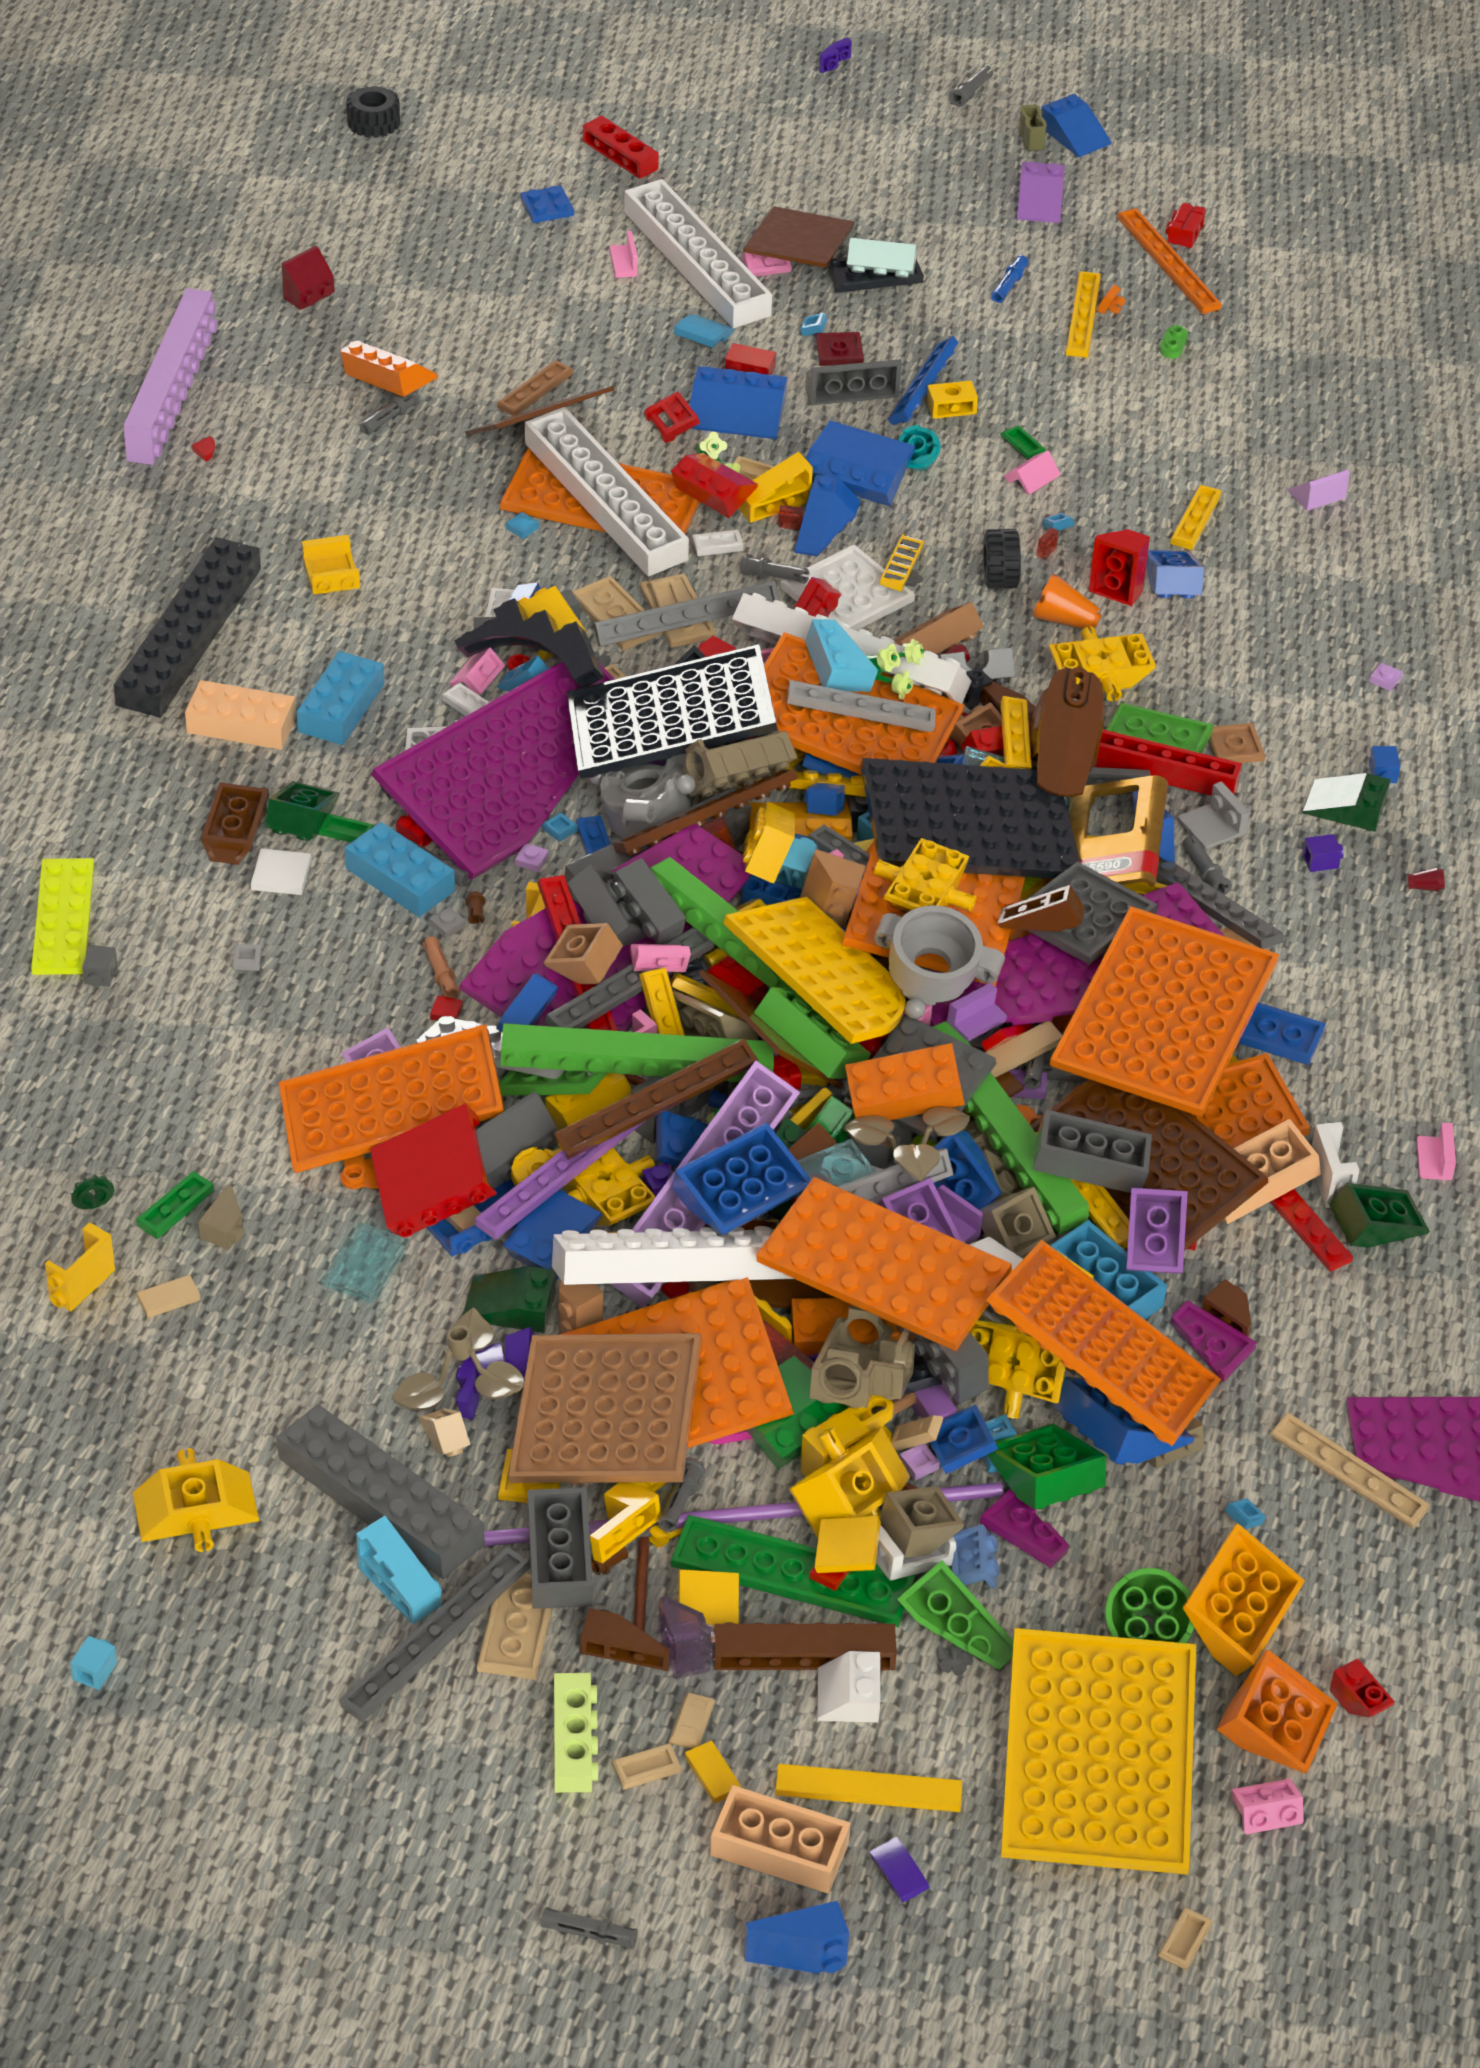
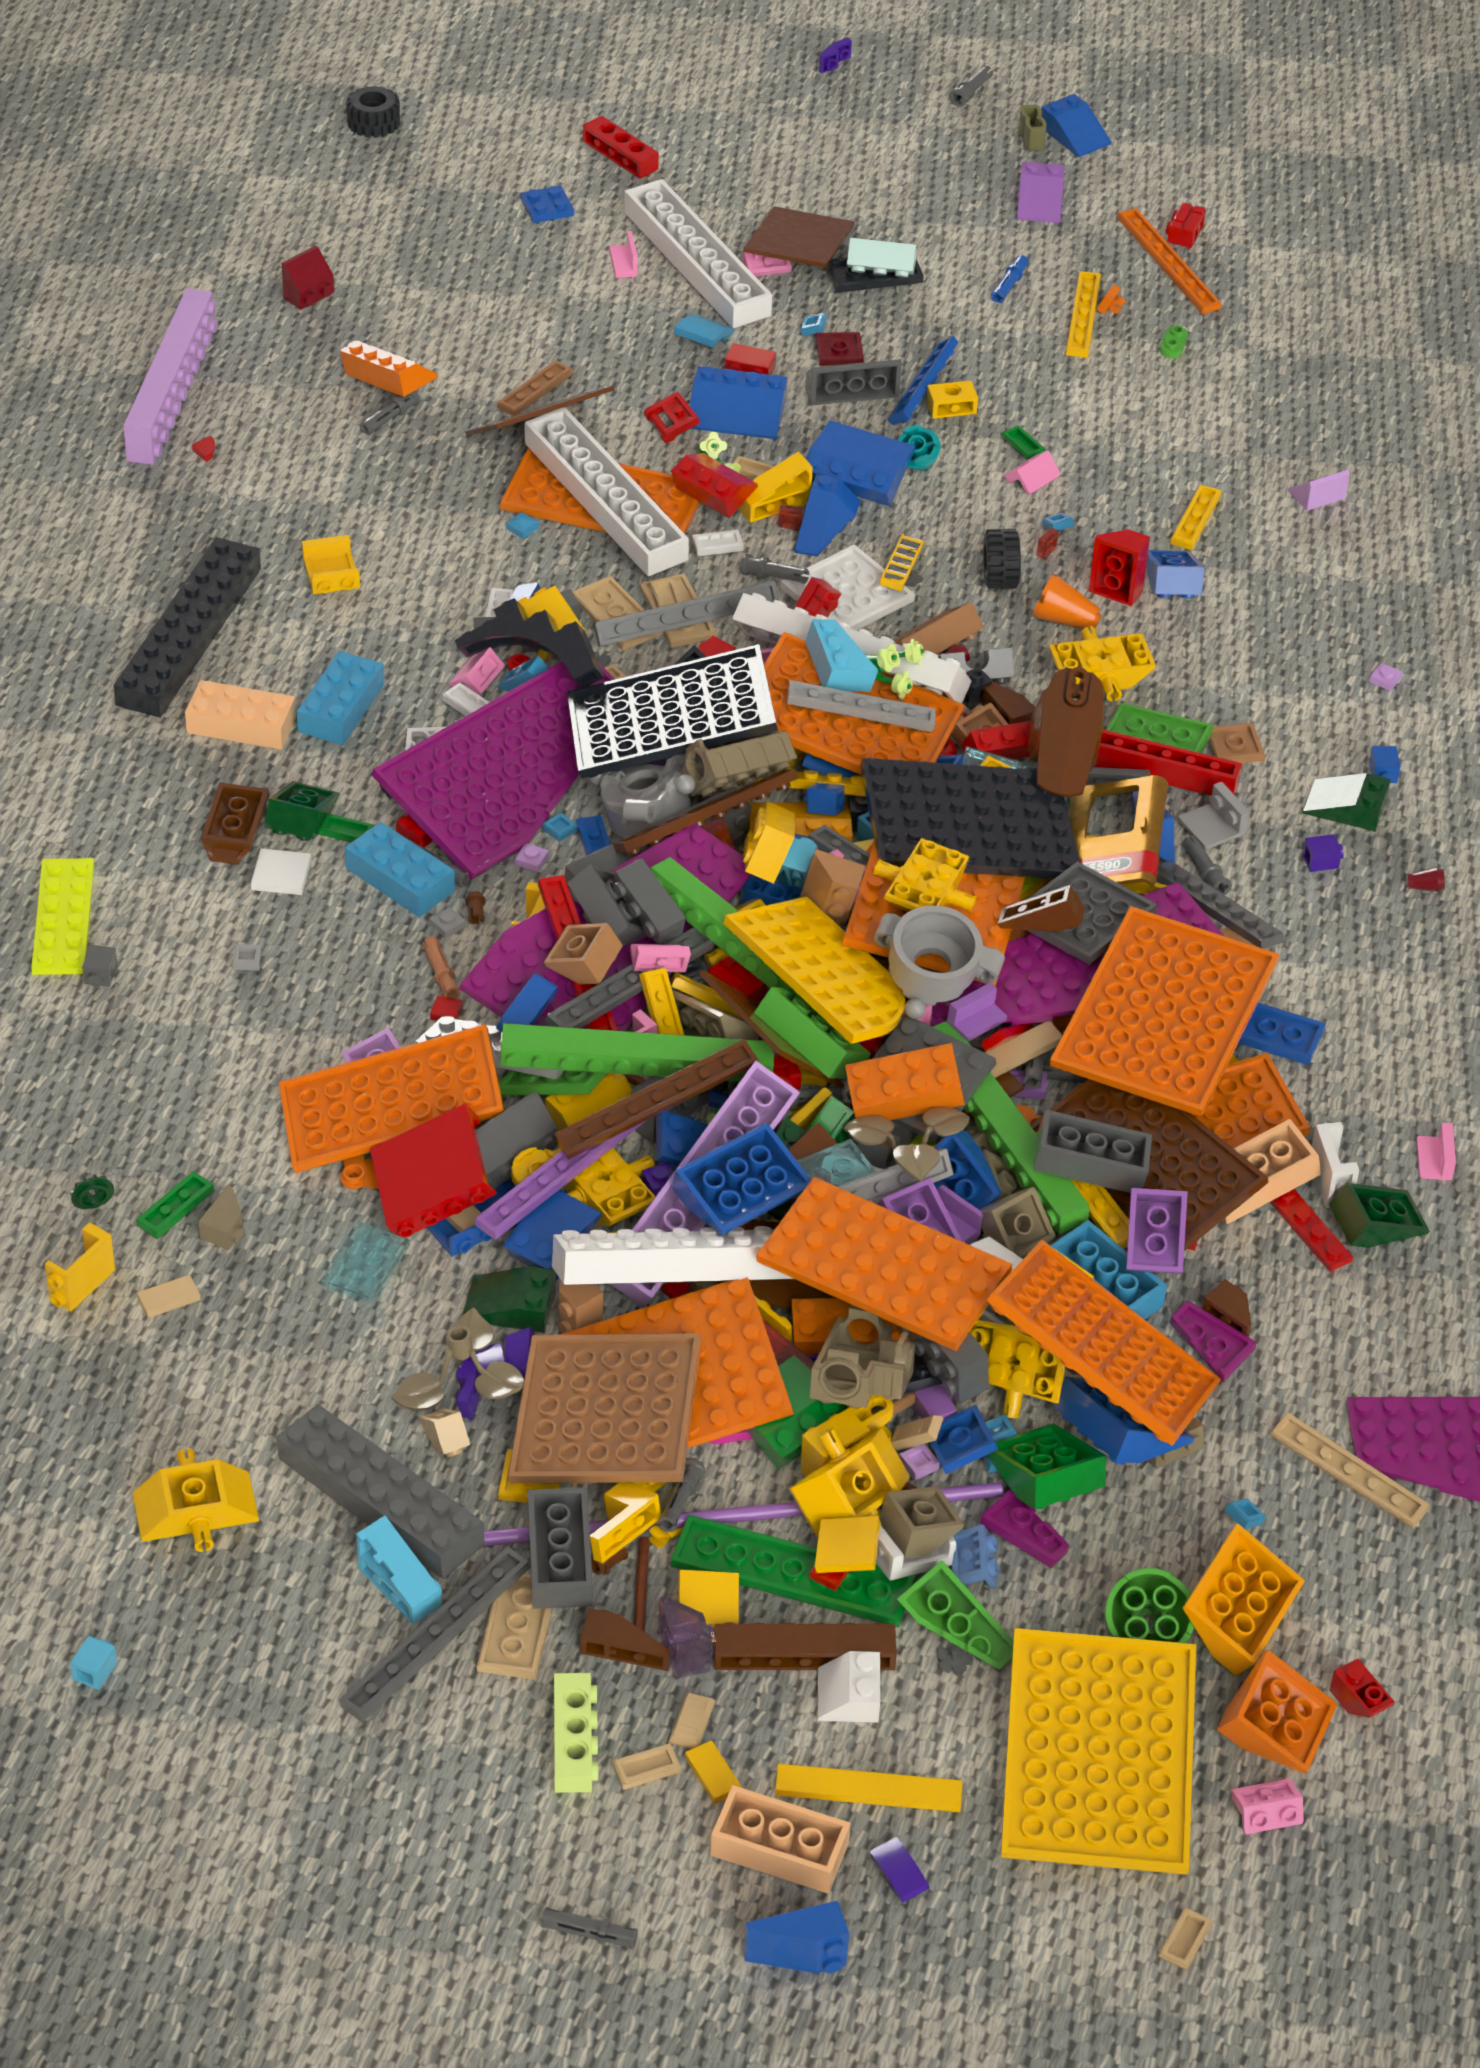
yellow tile [1001,696,1032,769] -> none

